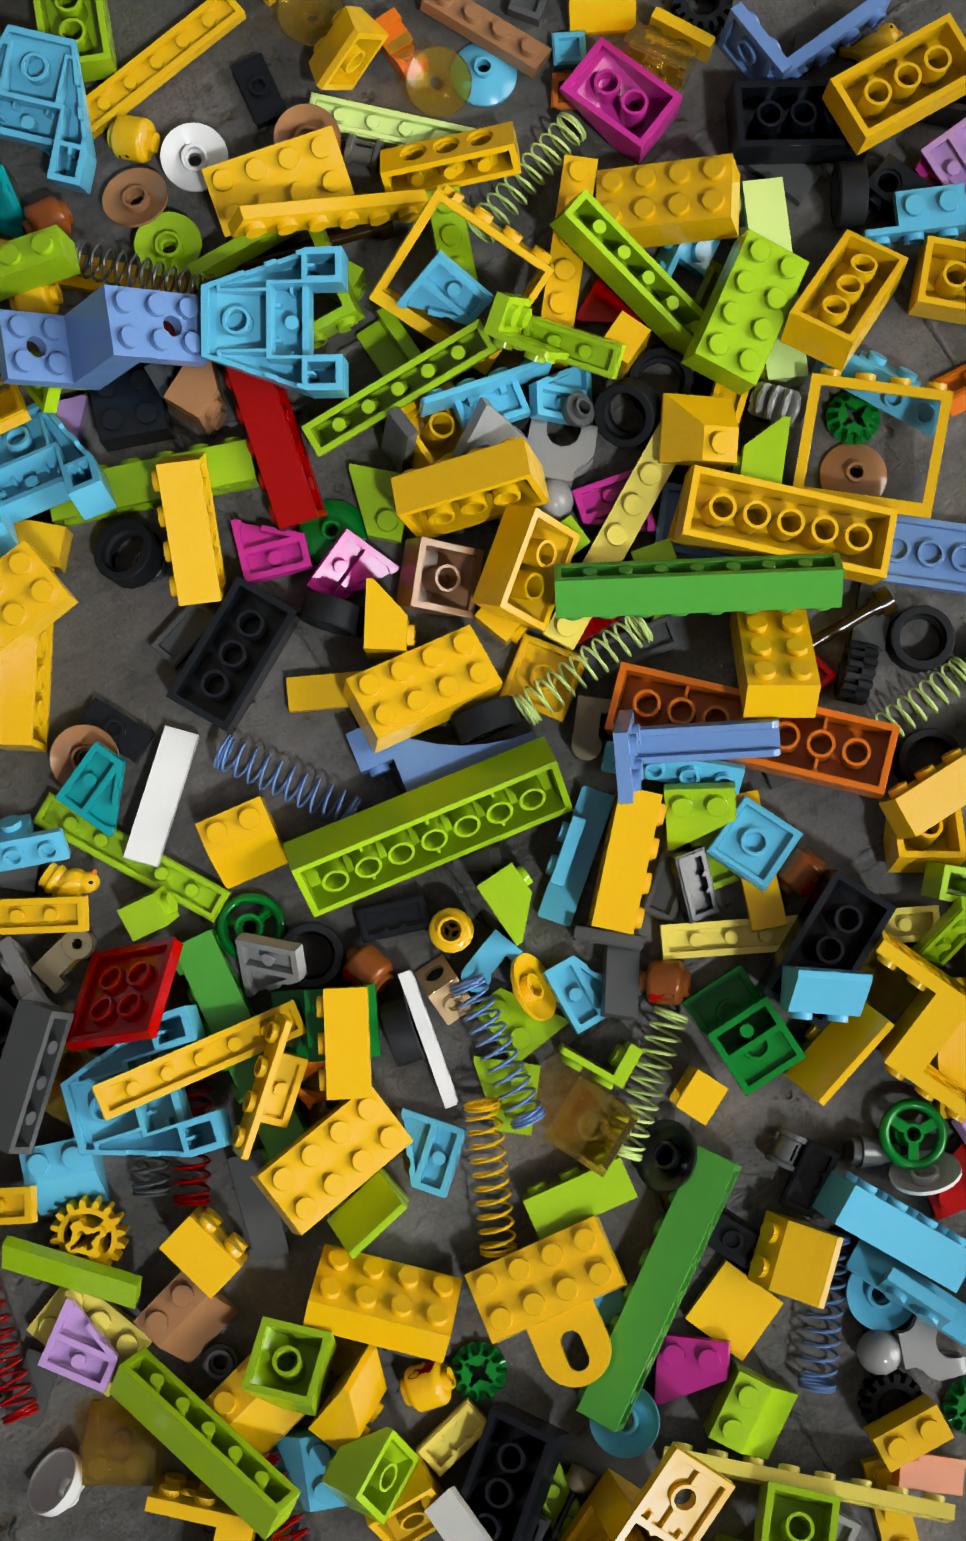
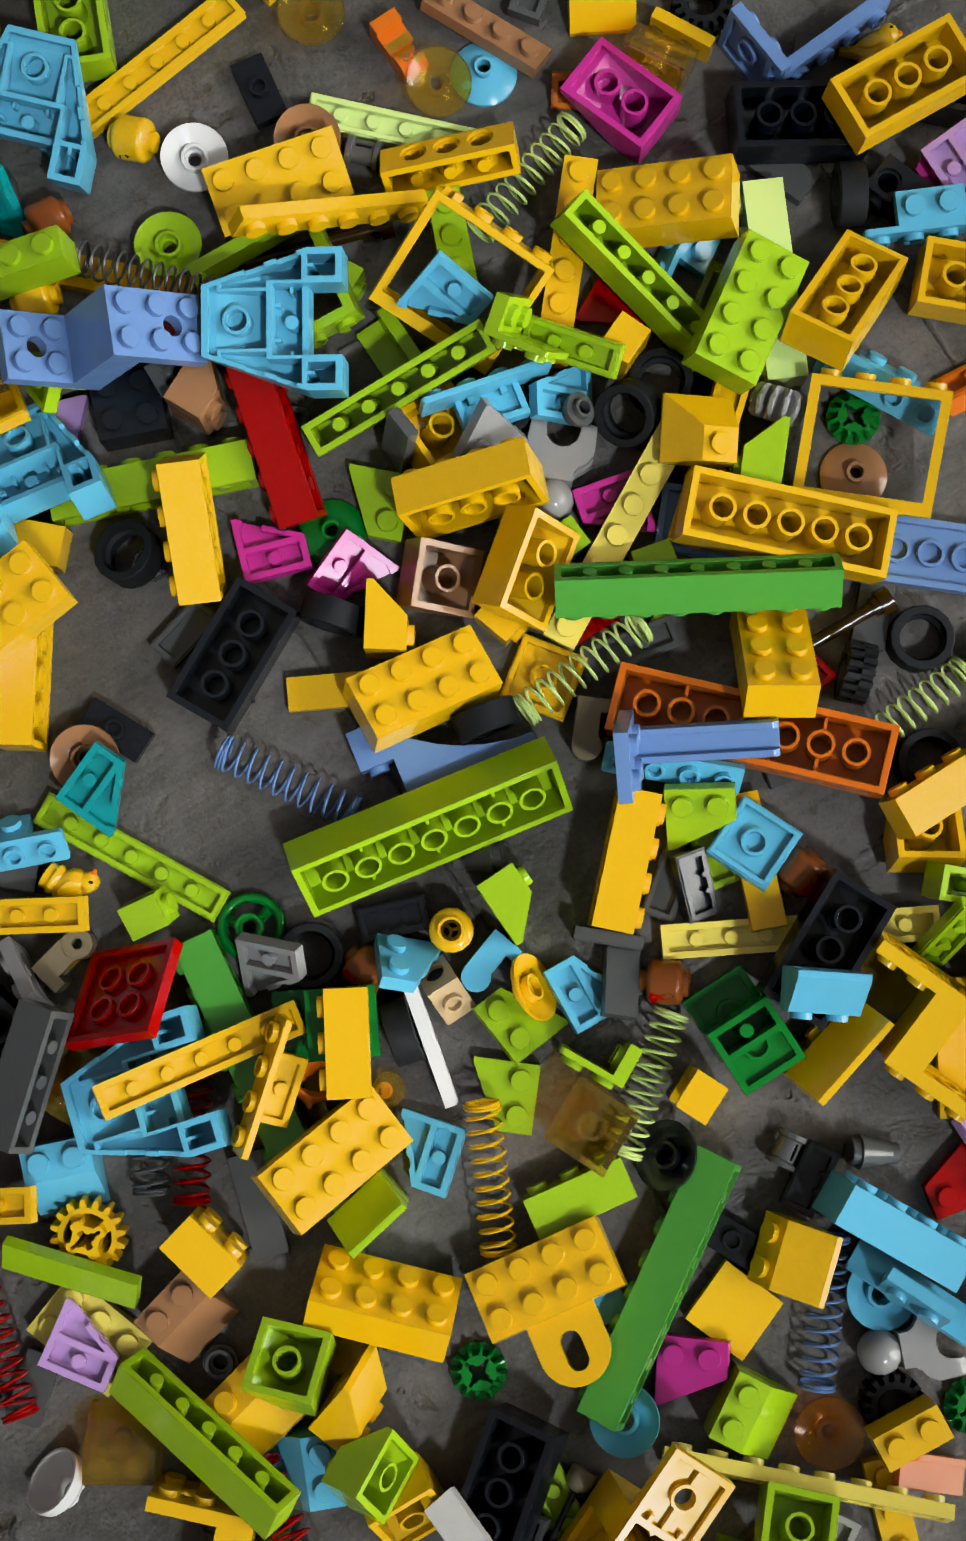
medium nougat dish [102,167,169,228] -> none
white tile [123,725,199,868] -> none
yellow slope [195,796,288,889] -> none
yellow slope [308,6,389,90] -> none
yellow head [400,1360,456,1412] -> none
light yellow plate [416,1397,487,1477] -> none
medium blue piece [450,974,547,1130] -> none
medium azure bracket [538,786,615,926] -> none
medium azure tile [551,31,587,71] -> none
green piece [879,1098,947,1170] -> none
white dish [889,1150,962,1196] -> none
none -> clear yellow tile [372,1072,406,1108]
none -> medium azure wing [374,933,441,993]
none -> clear orange dish [794,1396,866,1471]

